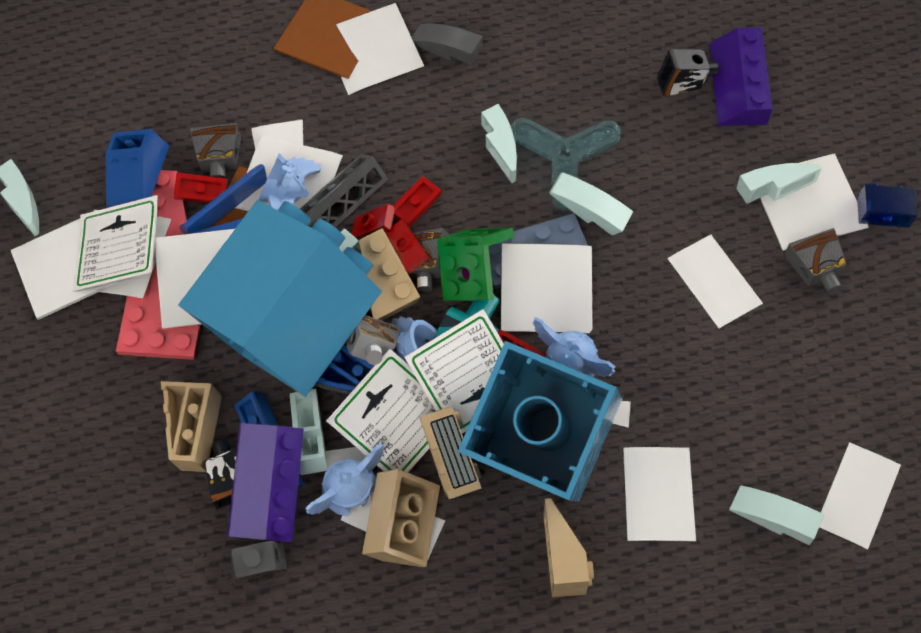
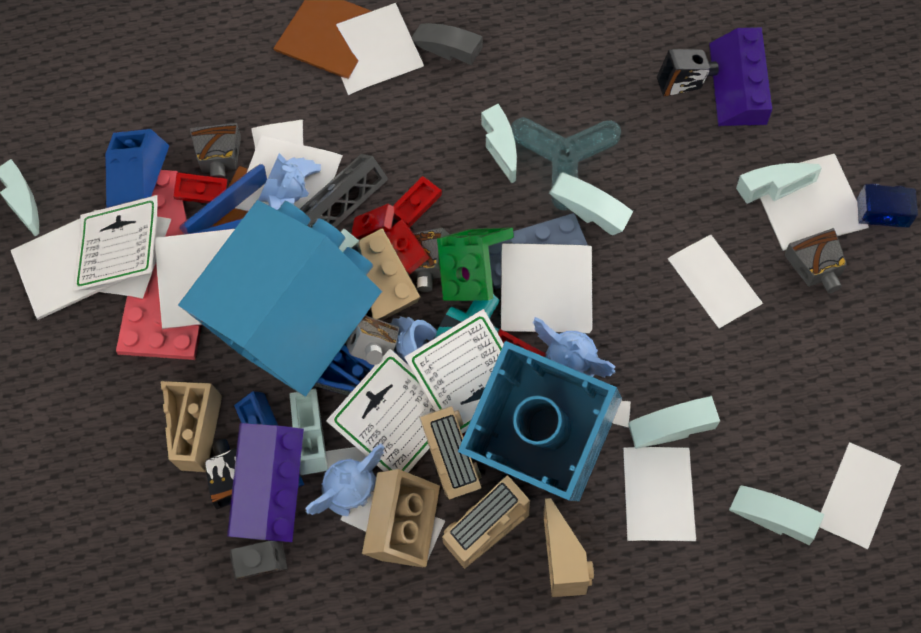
none -> wedge [442,475,530,569]
none -> light aqua slope [628,396,720,449]

